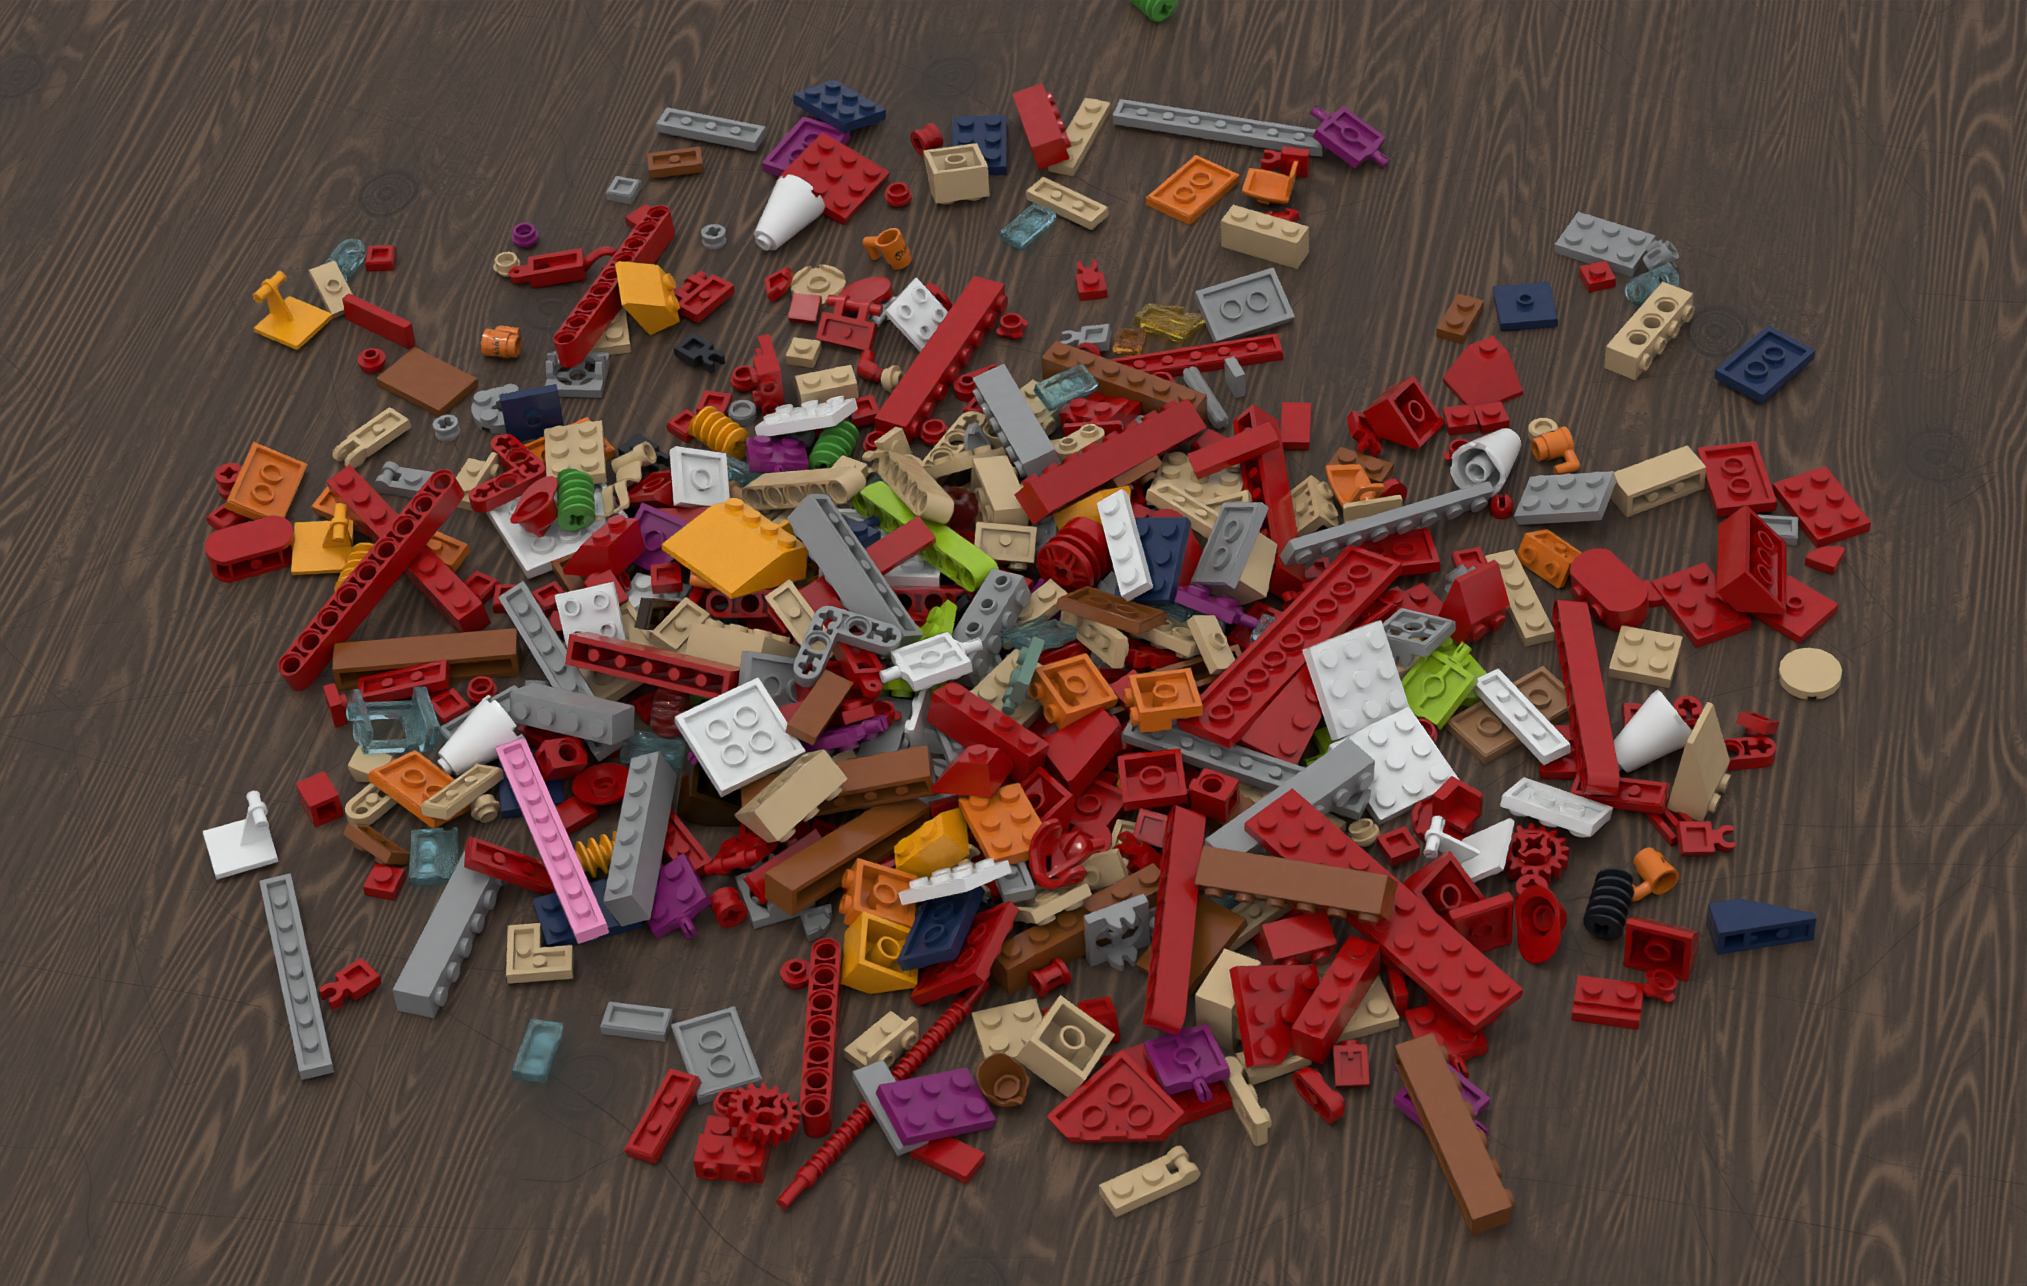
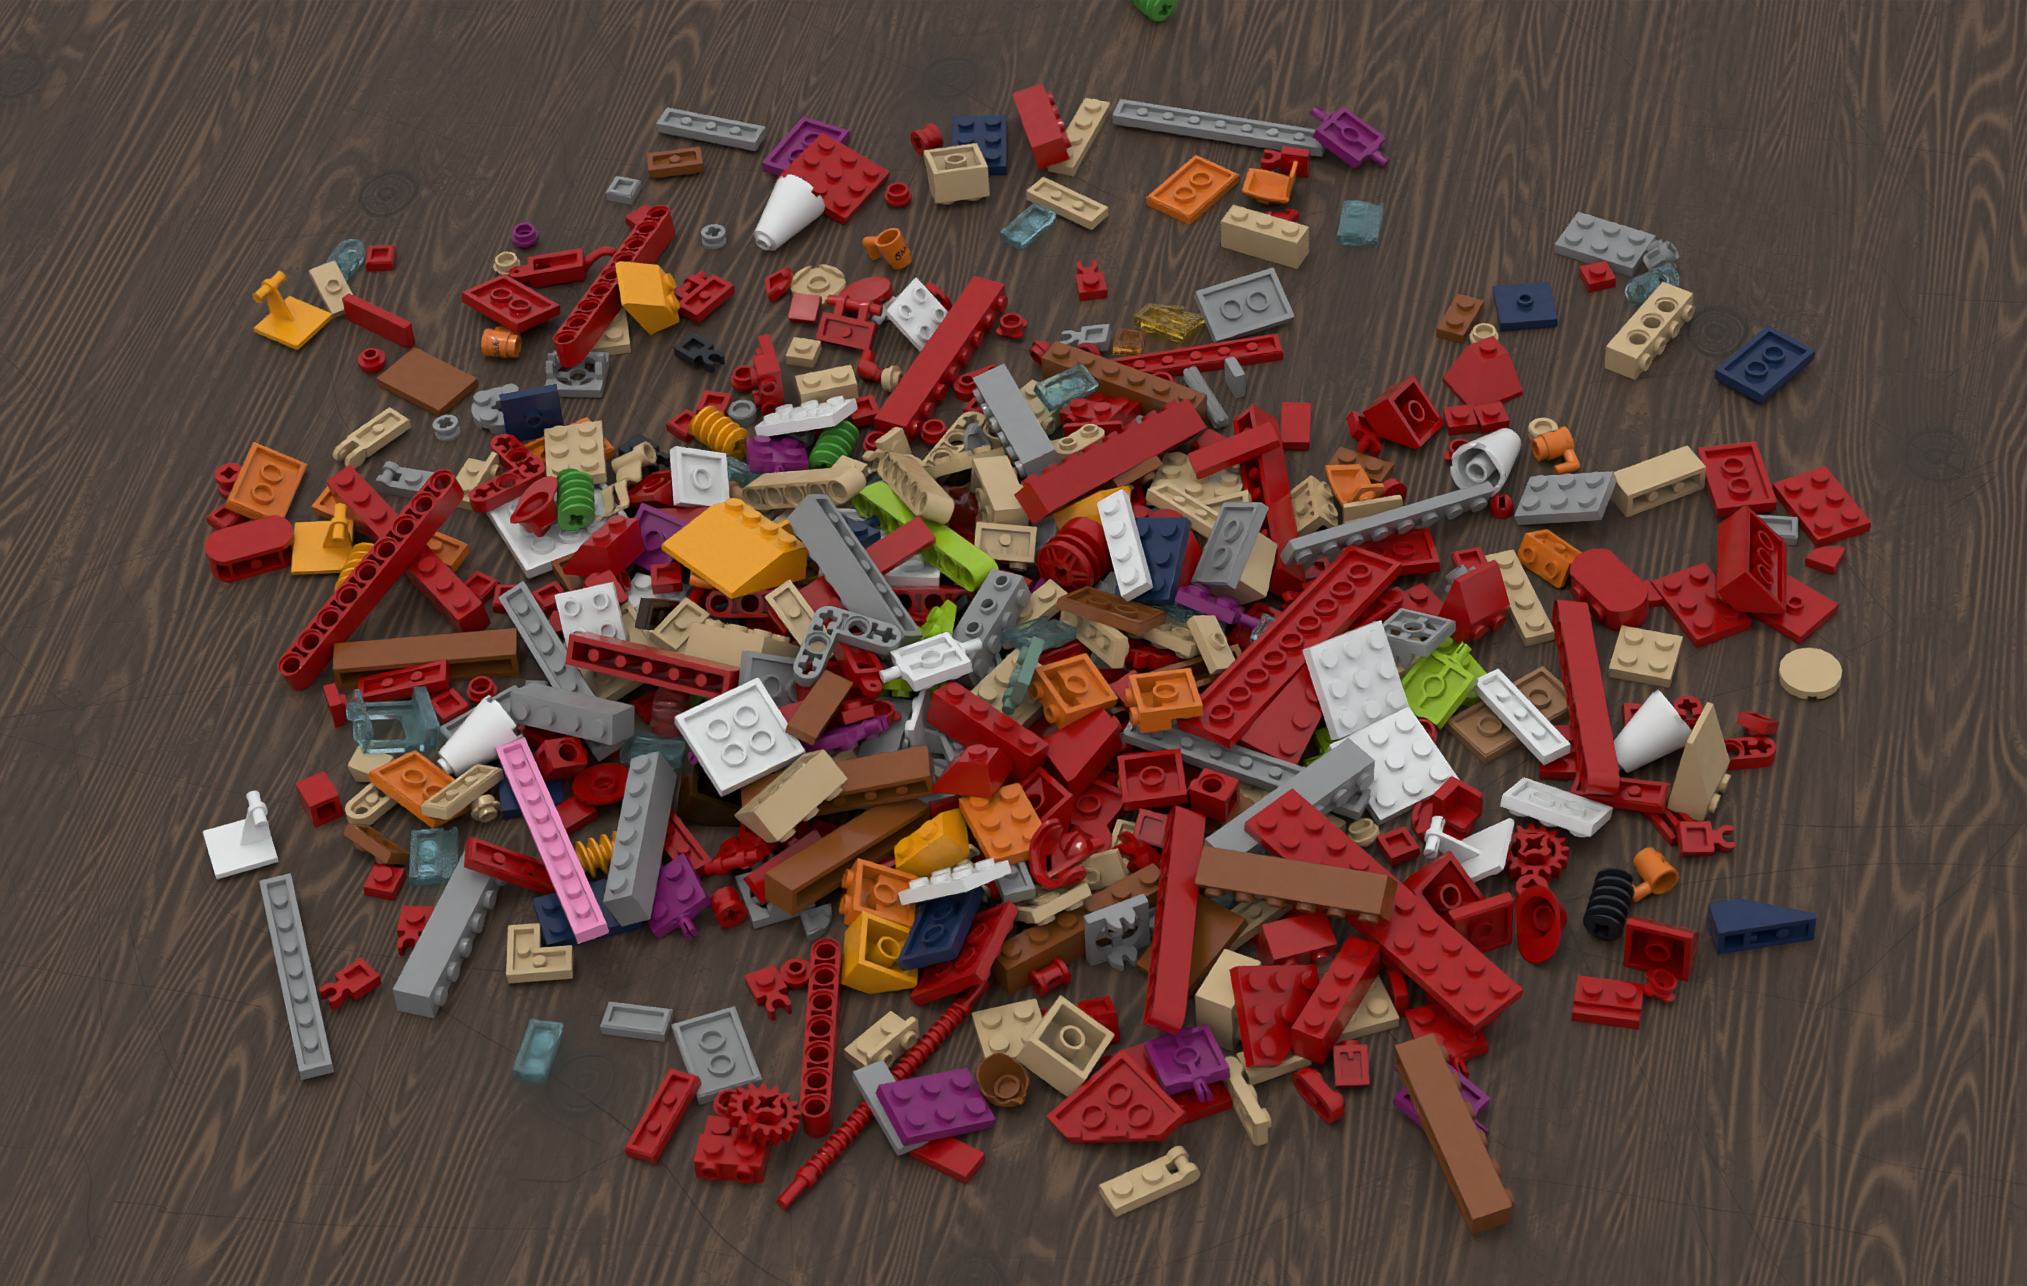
dark blue plate [793,80,886,133] -> none
none -> red plate [397,906,435,956]
none -> red plate [462,274,560,334]
none -> red plate [744,964,792,1021]
none -> red plate [1029,340,1051,367]
none -> clear light blue plate [1337,200,1384,247]
none -> tan plate [1470,323,1499,344]

